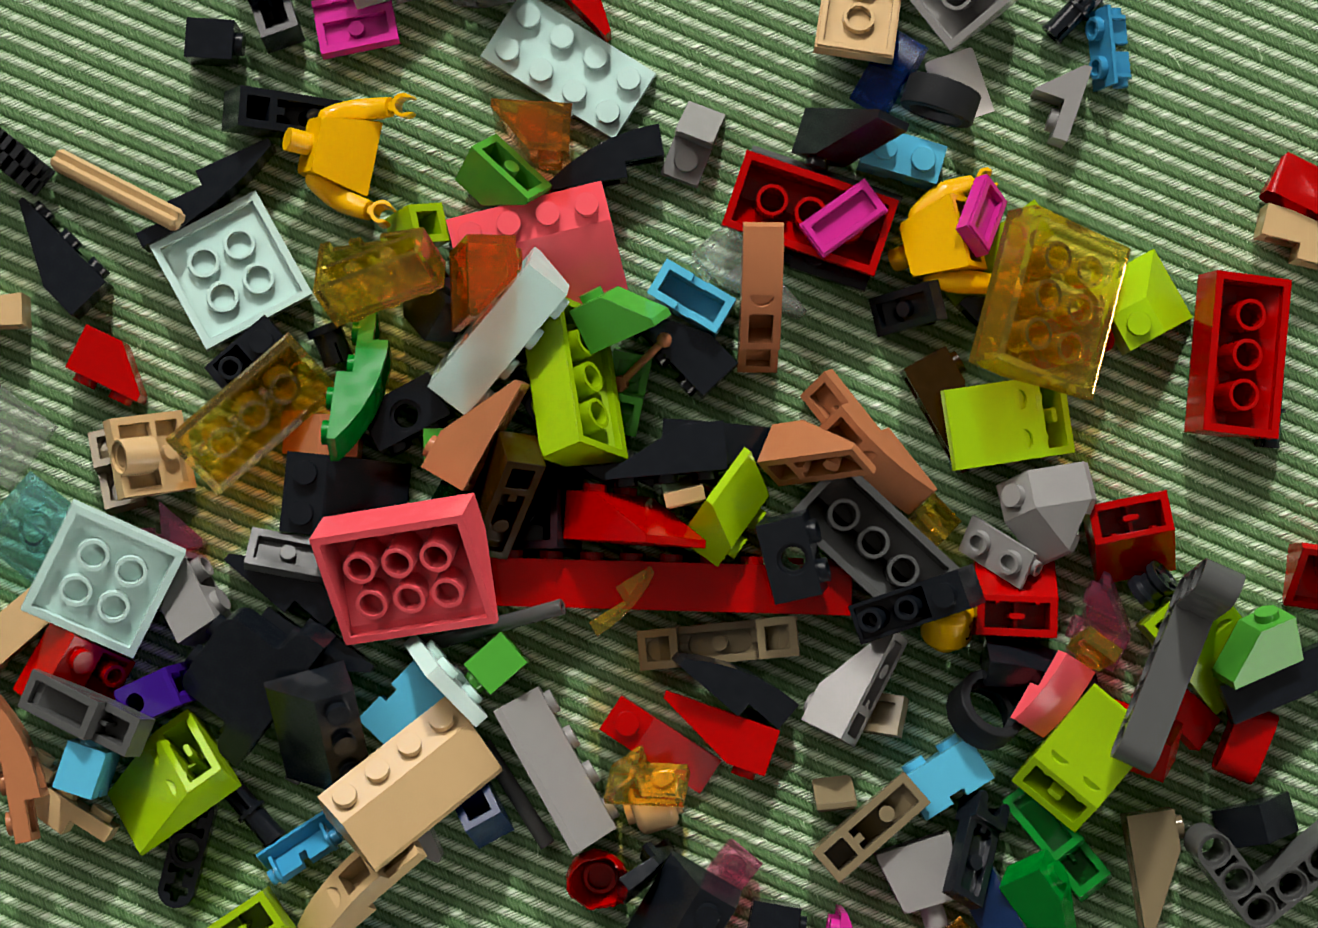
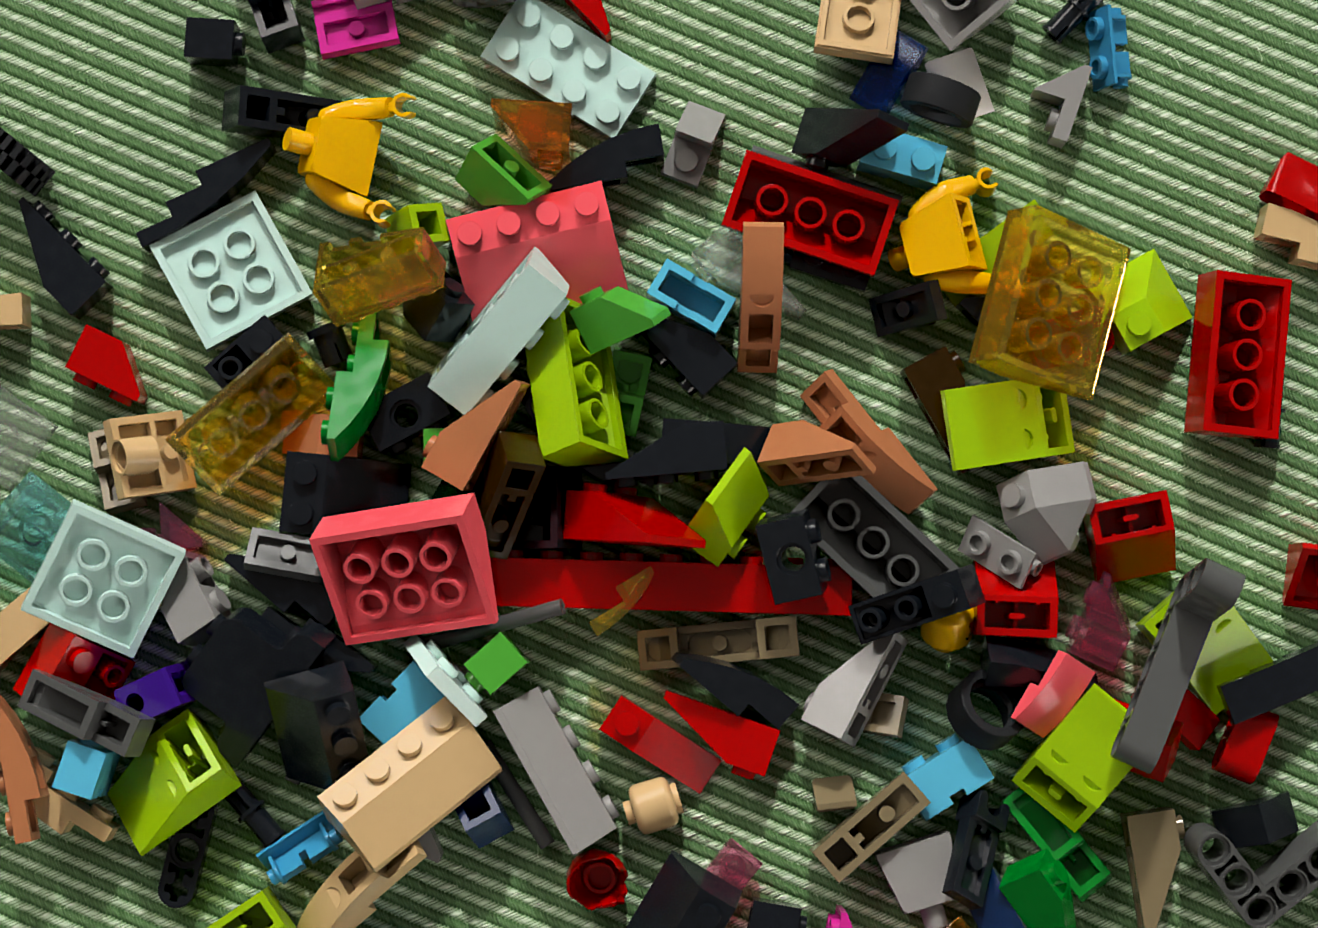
tan axle [50,149,185,231] -> none
clear orange slope [449,234,522,332] -> none
clear yellow slope [604,746,690,807] -> none
nougat hinge [616,332,672,392] -> none
black slope [616,838,675,904] -> none
tan tile [660,474,706,509] -> none
dark pink tile [799,178,888,259] -> none
clear yellow plate [908,493,962,546] -> none
dark pink tile [956,174,1007,258] -> none
clear yellow plate [1066,626,1123,672] -> none
black wheel [1128,560,1178,611] -> none
bright green slope [1212,605,1304,690] -> none

